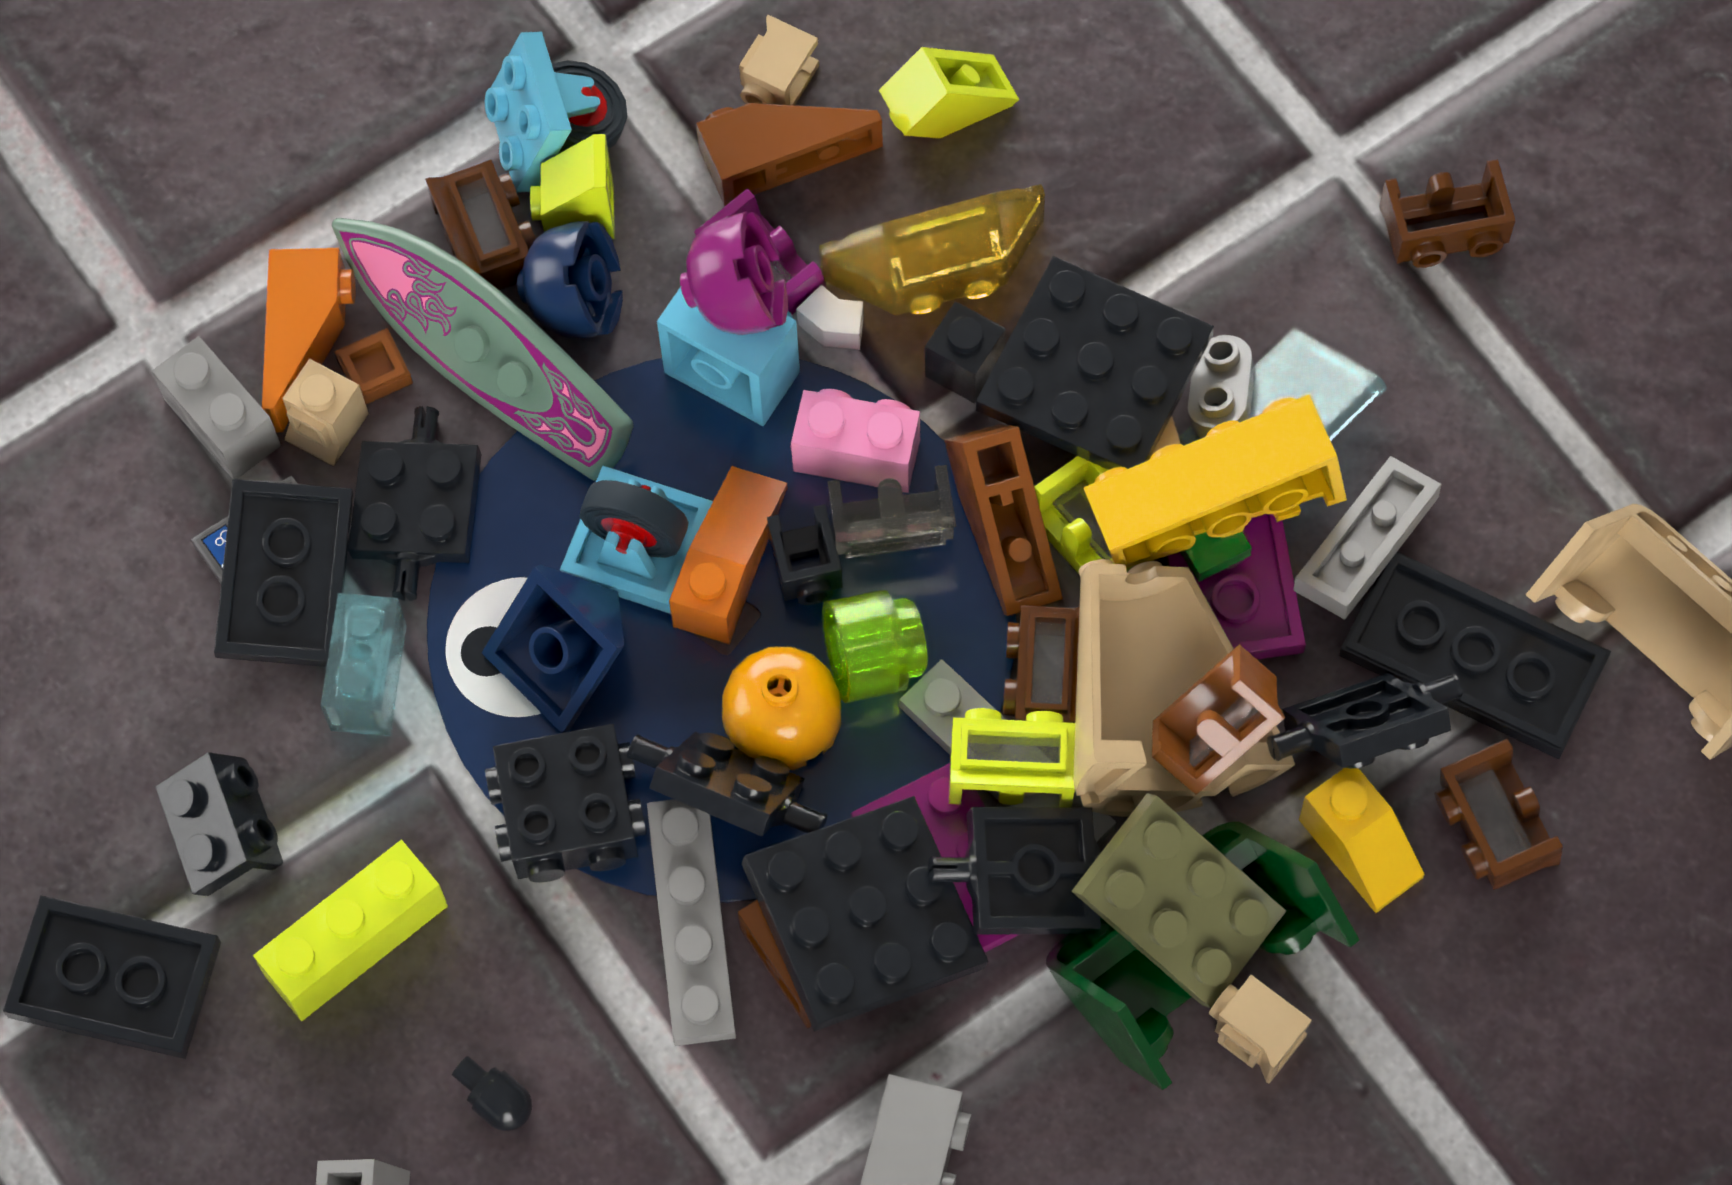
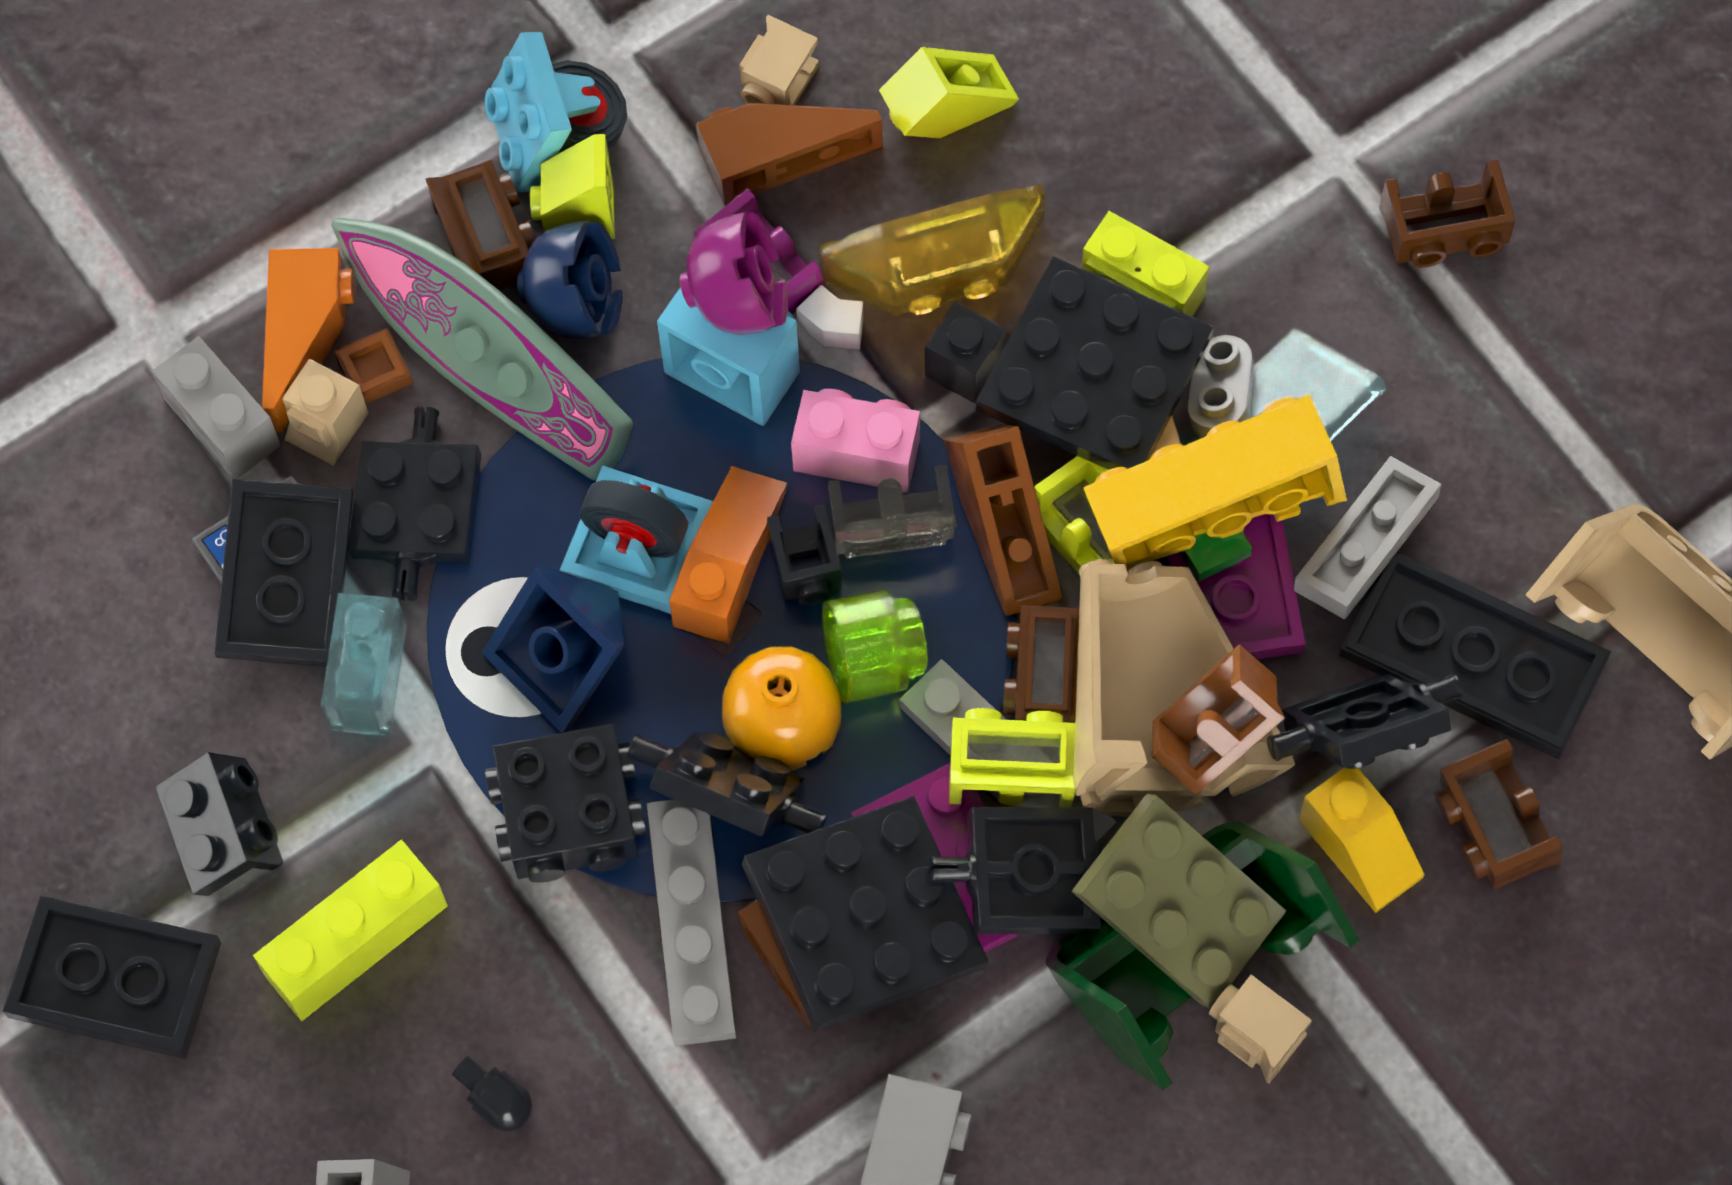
none -> neon yellow window [1082,211,1210,316]

